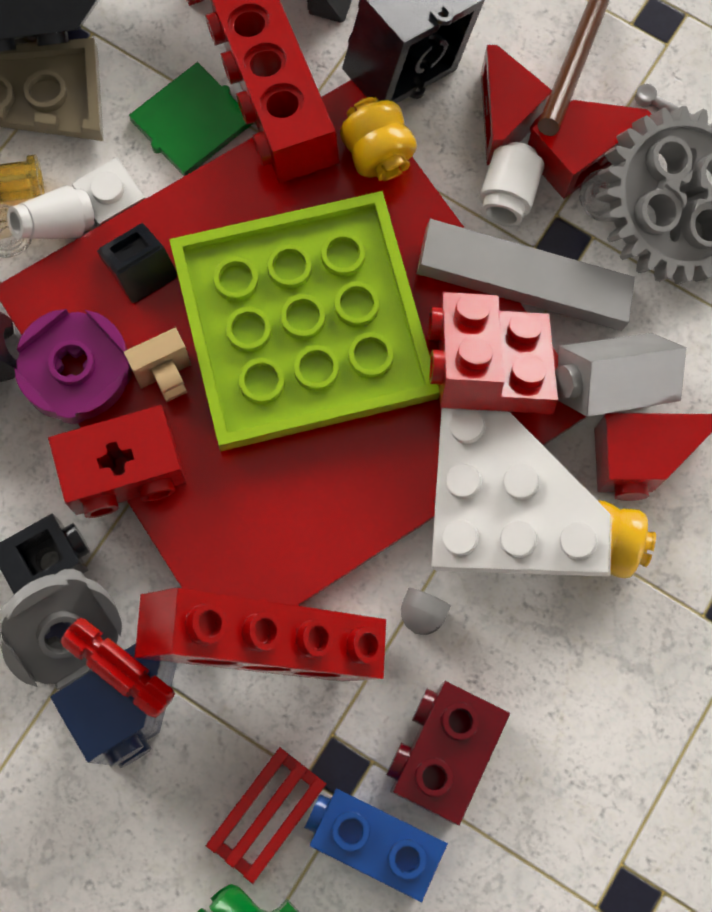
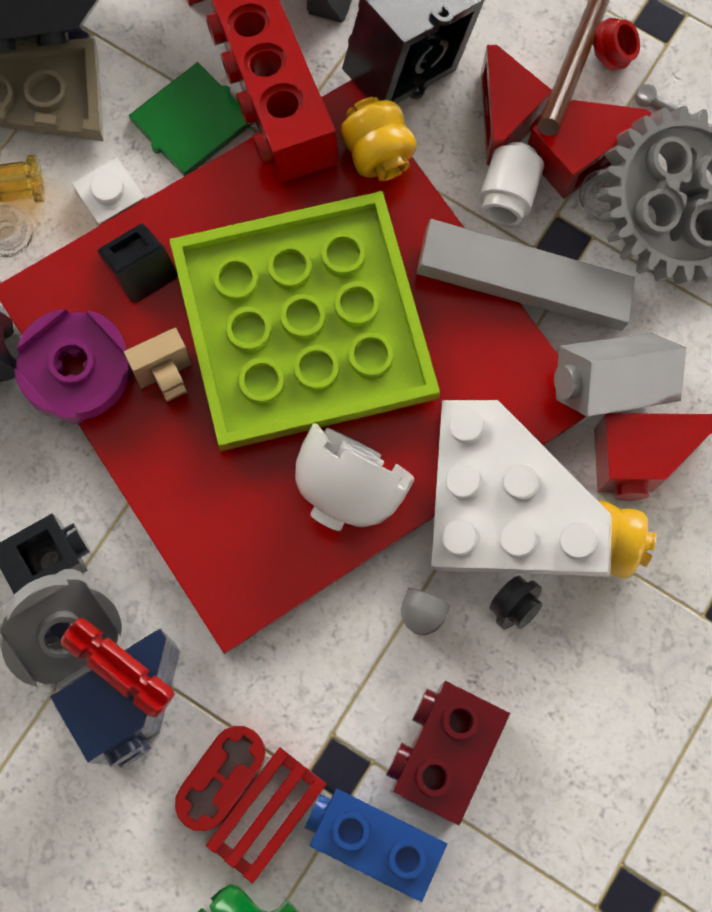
white cone [7,185,94,239] -> none
red brick [48,405,186,518] -> none
red brick [134,587,386,682] -> none
plate [428,292,558,414] -> none
none -> red beam [175,726,266,831]
none -> white cylinder [295,423,415,531]
none -> black plate [489,575,543,630]
none -> red plate [593,18,640,71]

